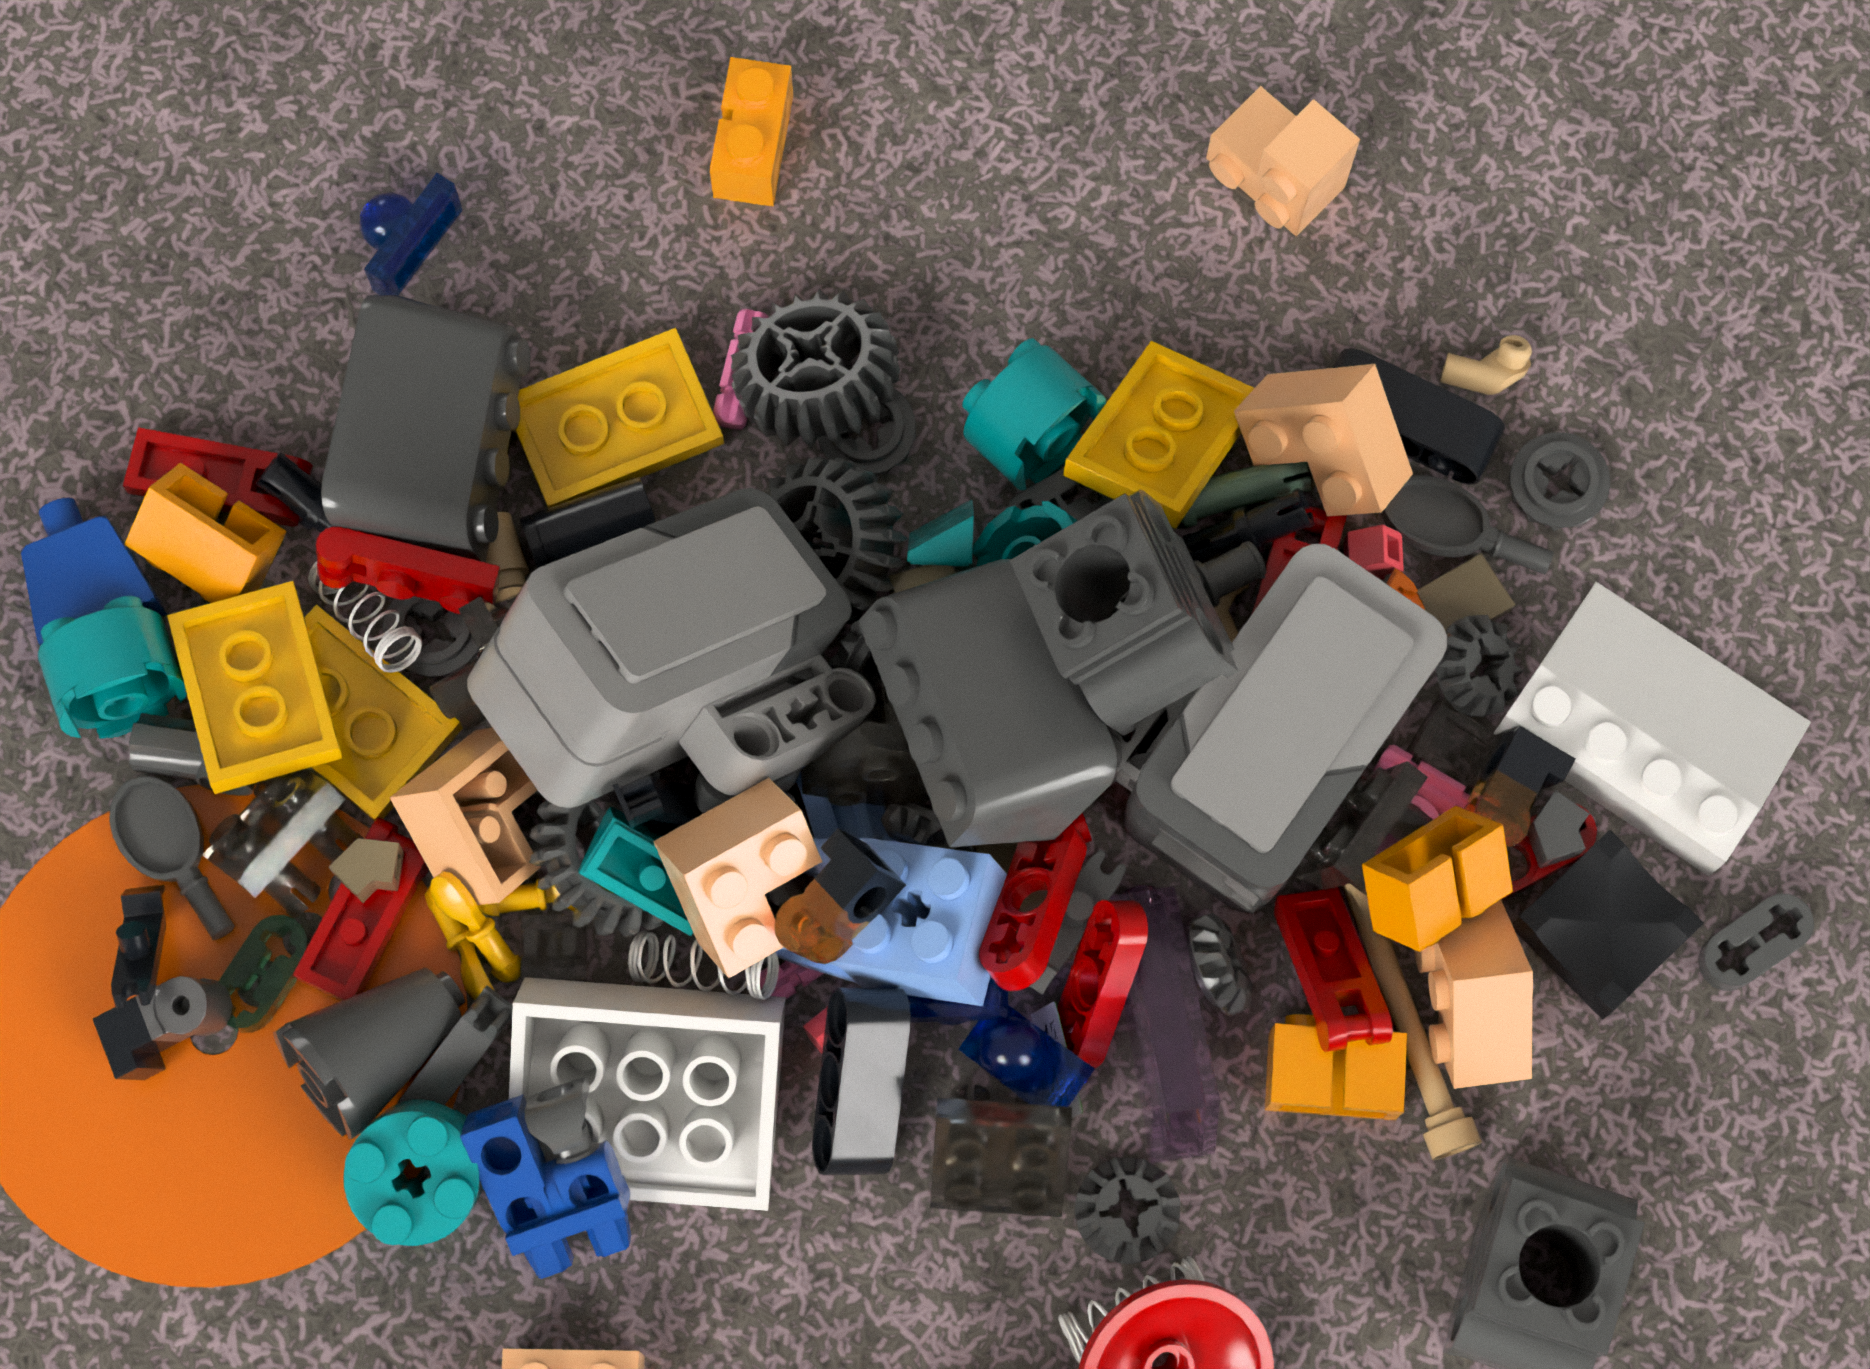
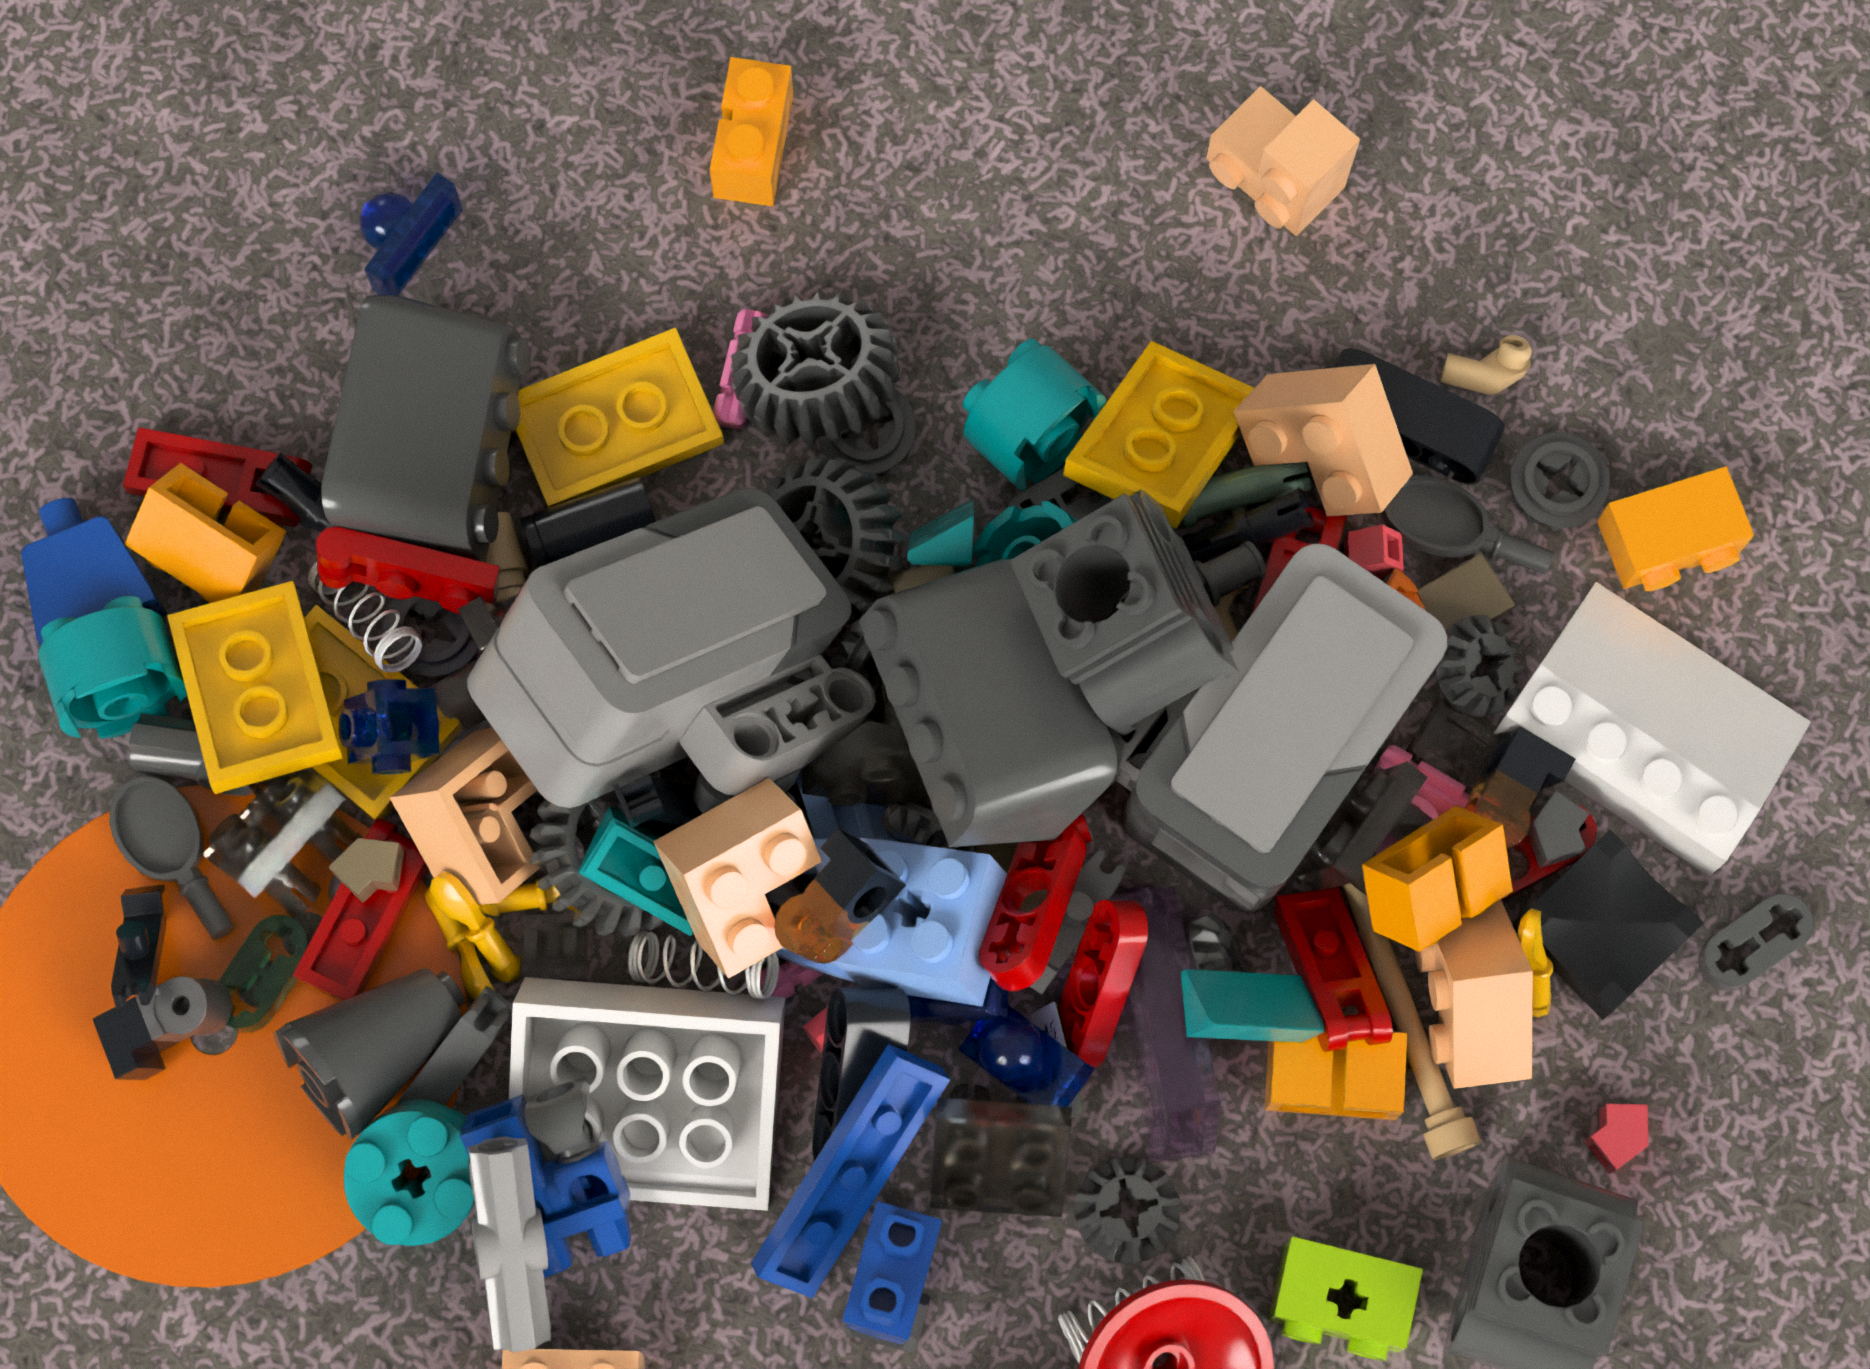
none -> clear blue brick [339,679,440,775]
none -> light grey piece [468,1136,551,1352]
none -> blue plate [751,1044,951,1298]
none -> blue hips [842,1201,942,1353]
none -> teal slope [1181,969,1325,1042]
none -> lime brick [1268,1236,1423,1361]
none -> yellow piece [1517,908,1553,1018]
none -> coral piece [1584,1104,1649,1174]
none -> light orange piece [1597,466,1754,592]

